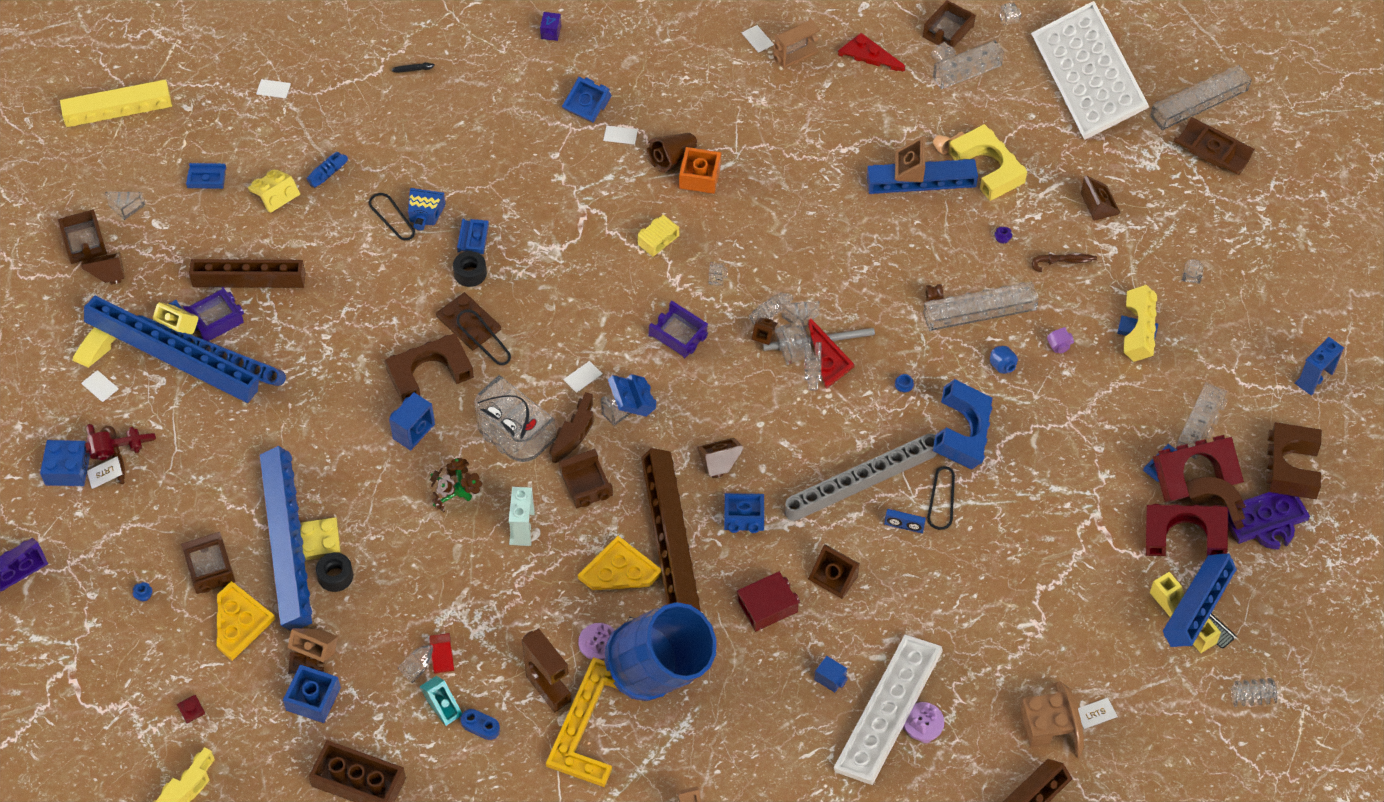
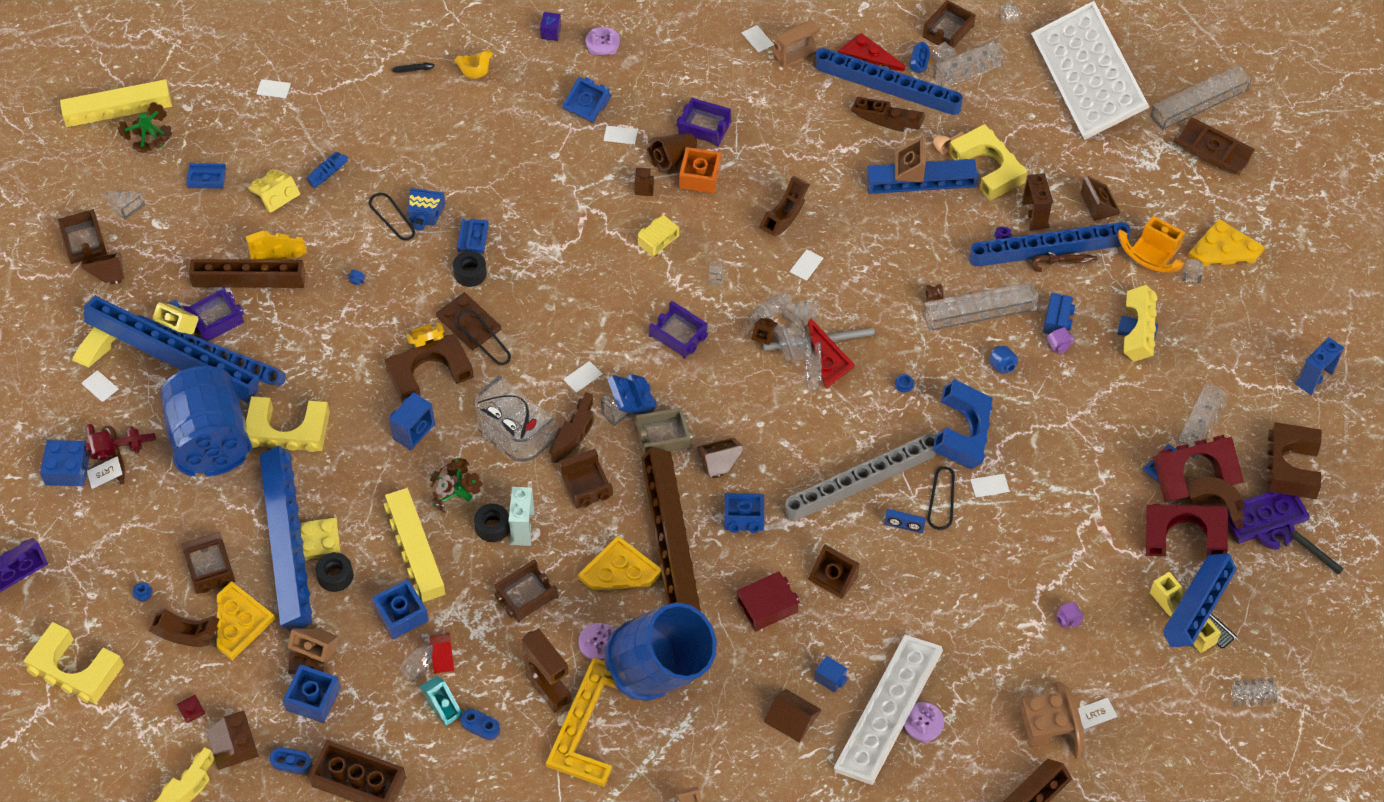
none -> light yellow arch [24,622,124,705]
none -> reddish brown plant [118,102,172,153]
none -> reddish brown arch [149,609,220,647]
none -> blue piece [160,366,252,477]
none -> reddish brown slope [207,710,259,770]
none -> yellow plate [245,230,307,260]
none -> light yellow arch [246,396,330,452]
none -> blue plate [270,747,312,774]
none -> blue plate [347,269,365,285]
none -> blue brick [372,579,429,639]
none -> light yellow brick [383,488,446,602]
none -> yellow plate [406,323,444,347]
none -> yellow hair [454,50,493,79]
none -> black tyre [474,503,510,542]
none -> reddish brown window [494,559,559,623]
none -> lavender plate [585,27,620,55]
none -> reddish brown brick [635,168,654,196]
none -> dark tan window [636,407,693,455]
none -> dark purple window [676,98,732,147]
none -> reddish brown arch [759,176,810,236]
none -> reddish brown slope [764,689,821,743]
none -> white sticker [790,249,824,281]
none -> blue beam [815,48,963,115]
none -> reddish brown slope [851,97,925,132]
none -> blue plate [910,41,930,73]
none -> blue beam [969,222,1131,266]
none -> white sticker [970,474,1010,497]
none -> reddish brown window [1022,173,1053,231]
none -> blue brick [1043,293,1076,334]
none -> medium lavender plate [1056,602,1084,629]
none -> light orange piece [1118,216,1186,273]
none -> yellow plate [1187,219,1265,266]
none -> pearl dark grey bar [1291,530,1344,575]

